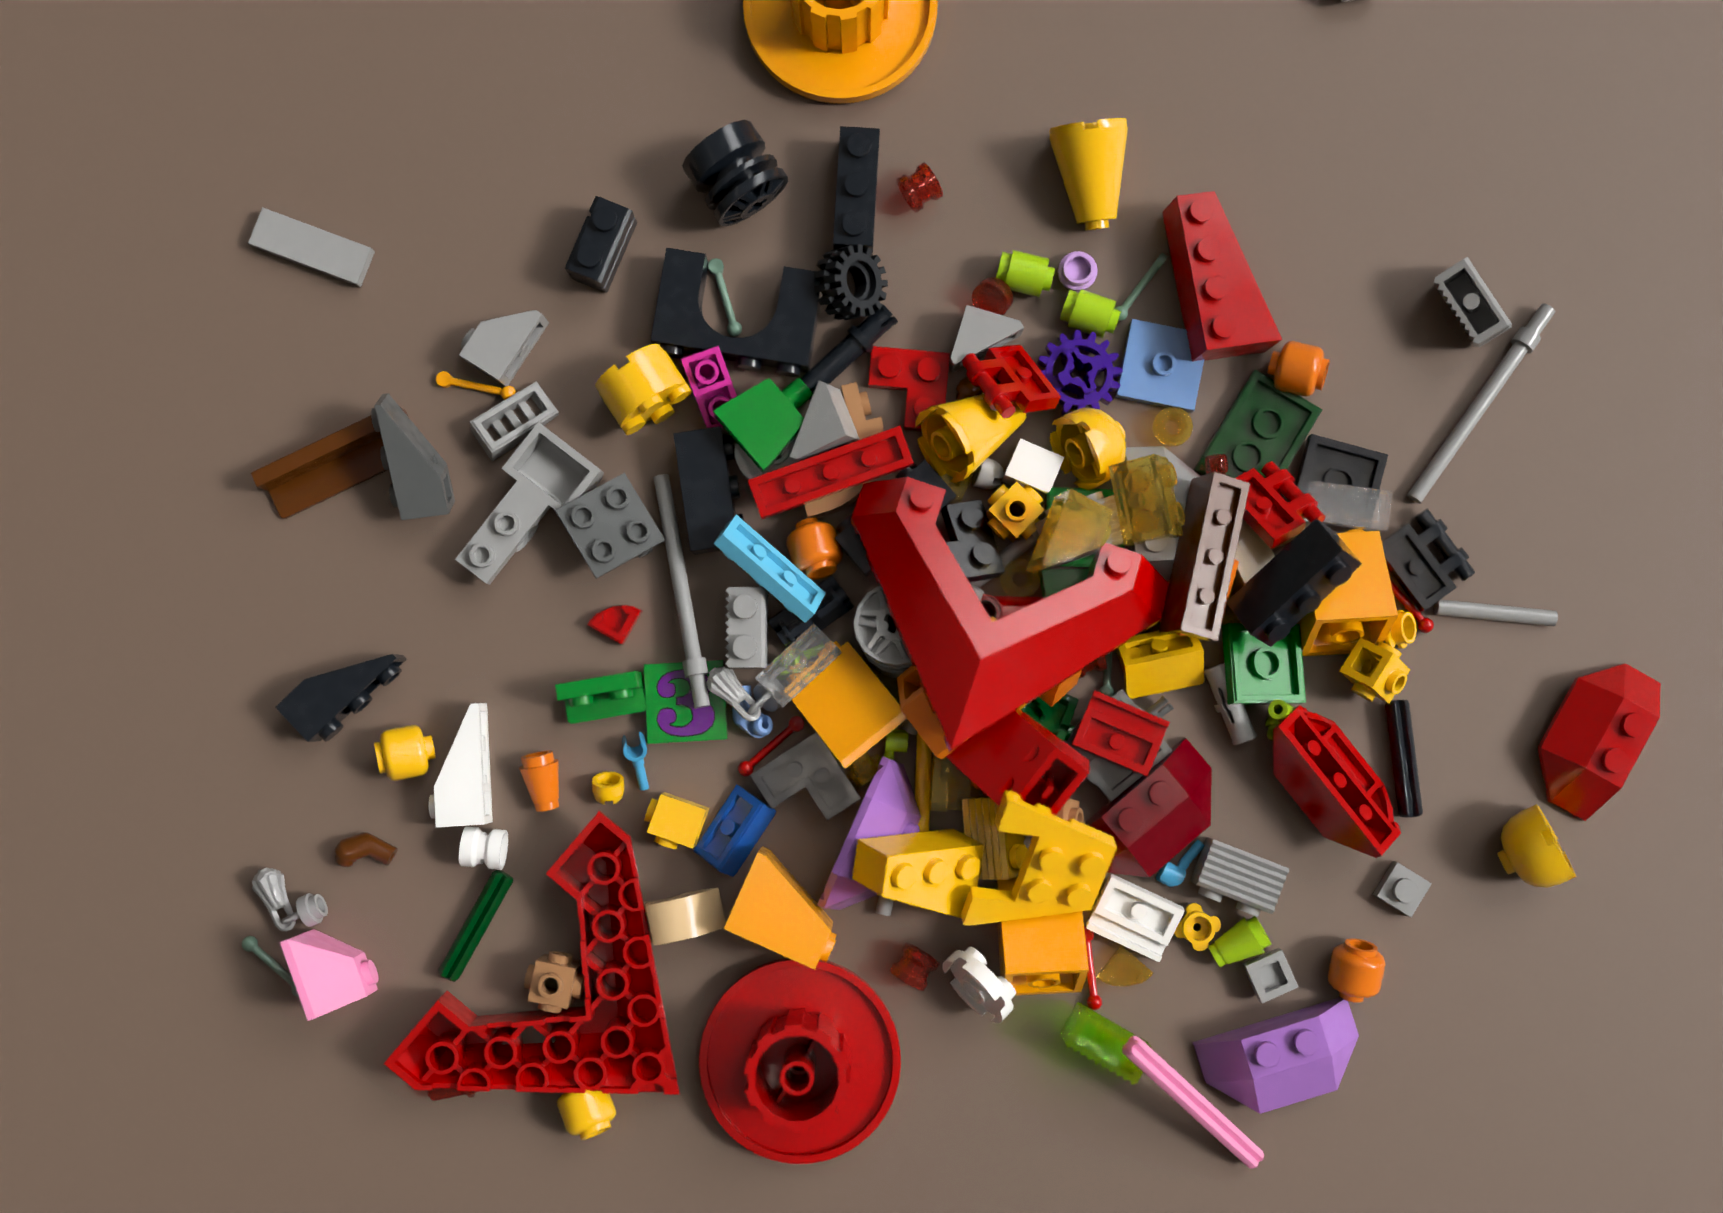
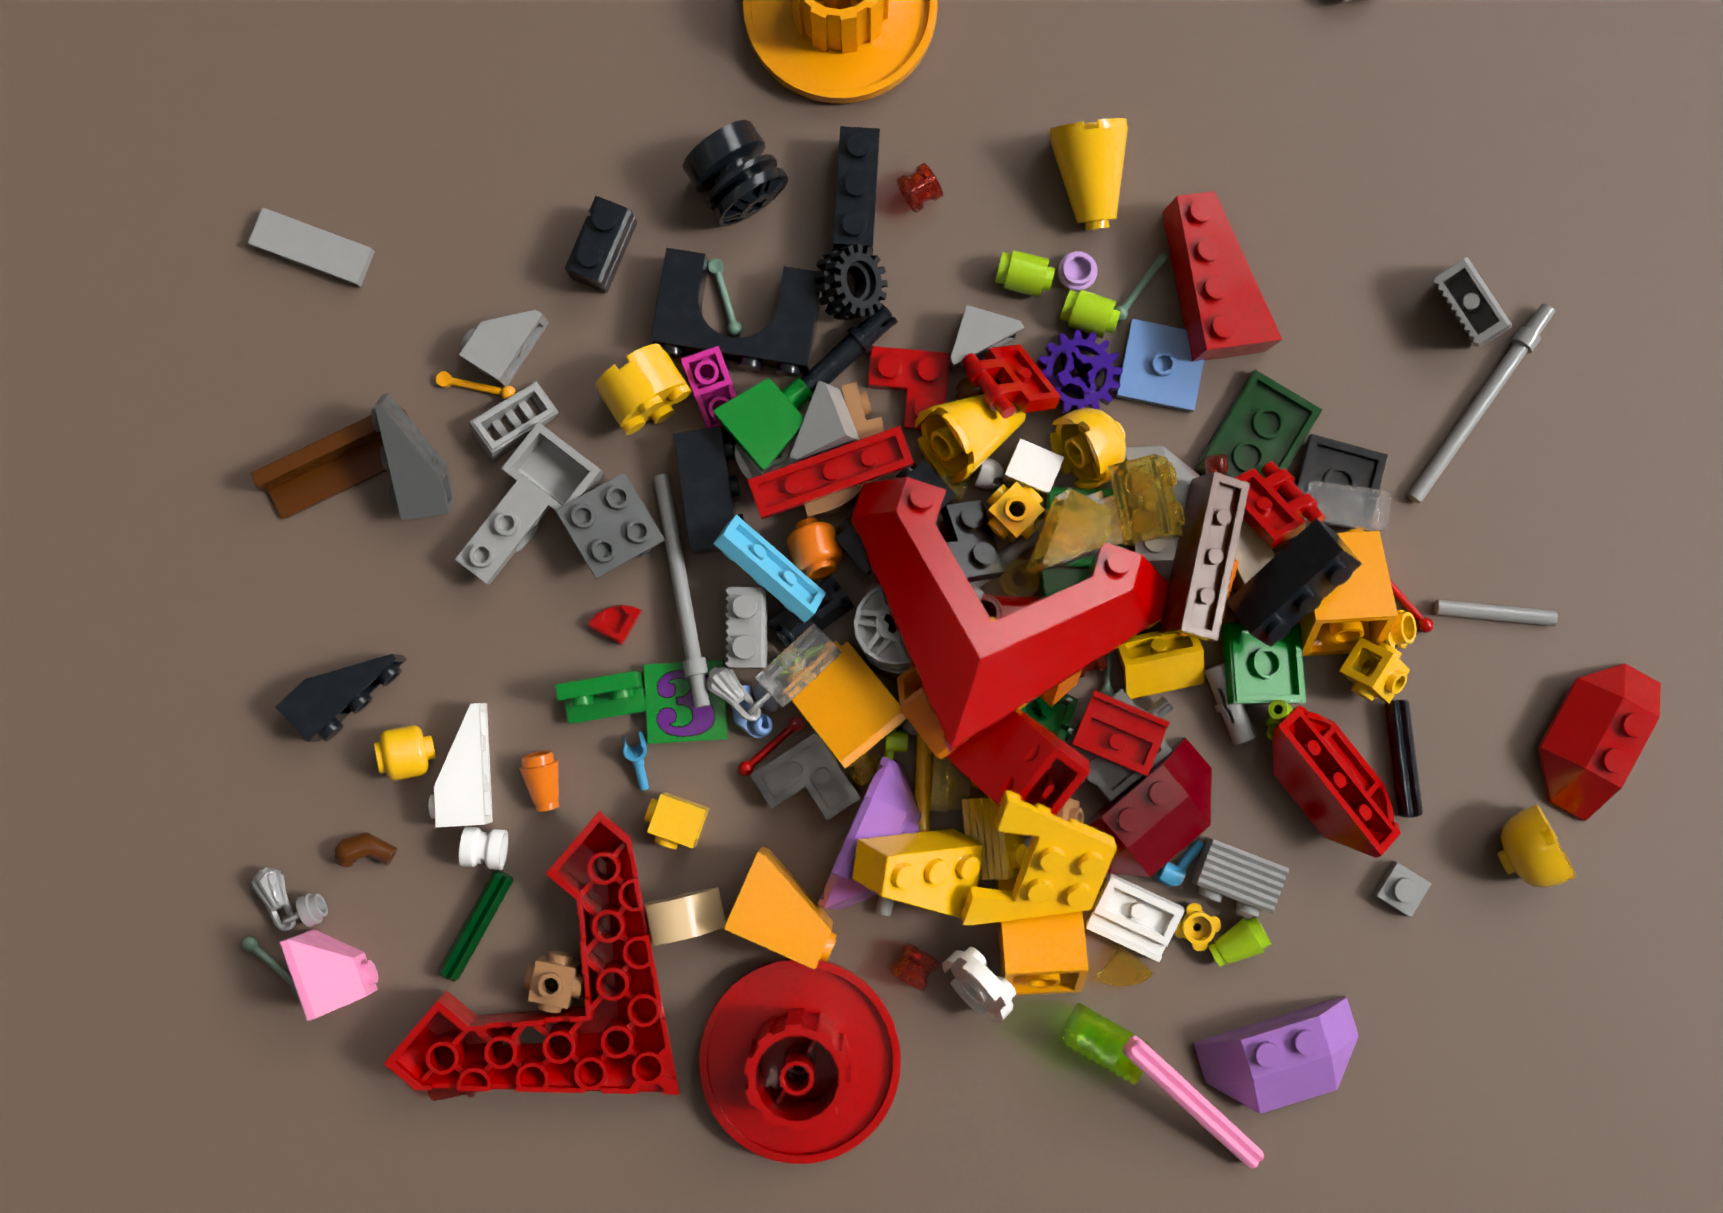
yellow head [557,1090,616,1140] -> none
yellow hinge [592,771,624,805] -> none
blue slope [693,785,776,877] -> none
clear red tile [972,277,1013,315] -> none
red hinge [1084,926,1102,1010] -> none
clear yellow plate [1153,407,1193,447] -> none
light grey plate [1242,948,1298,1003] -> none
orange head [1267,341,1330,397] -> none
orange head [1328,938,1385,1003] -> none
black plate [1382,508,1475,612] -> none

